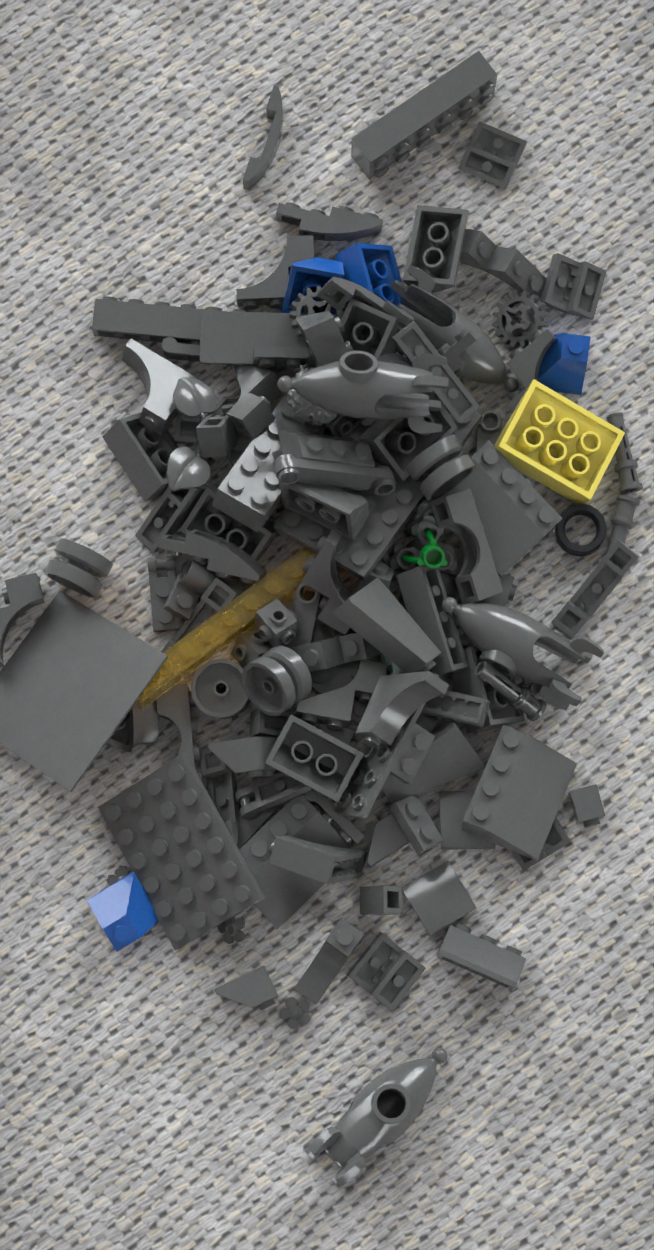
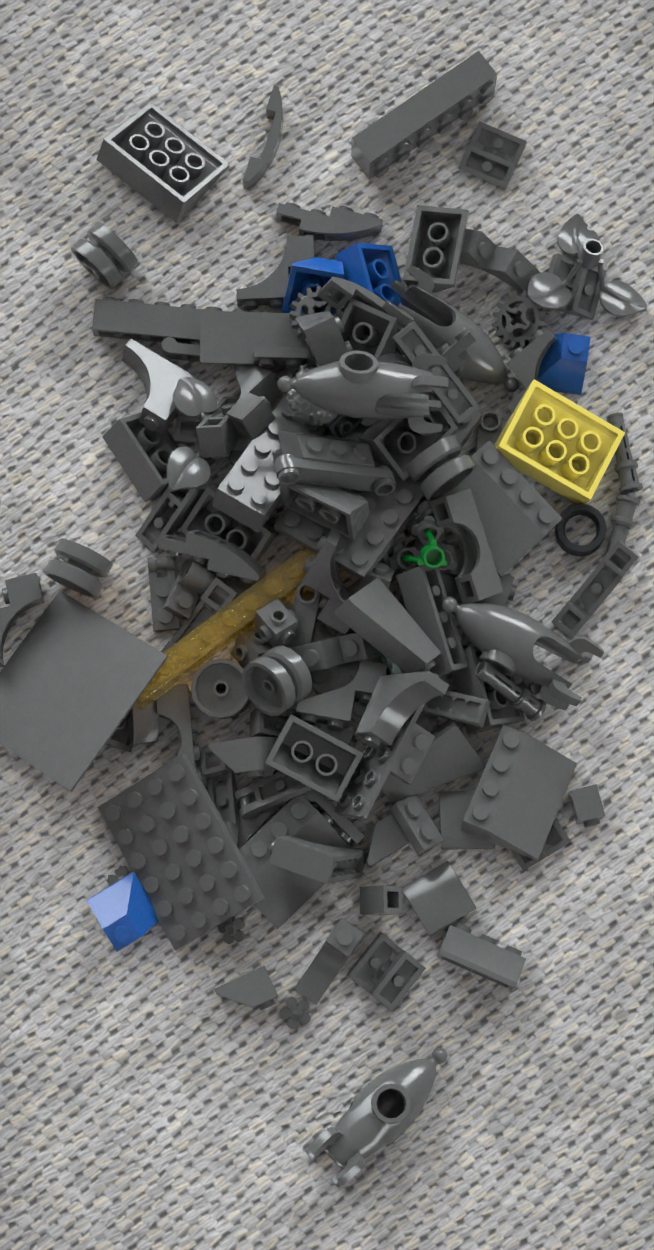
none -> dark grey wheel [71,222,138,289]
none -> dark grey slope [96,102,230,222]
none -> dark grey plant [527,214,647,317]

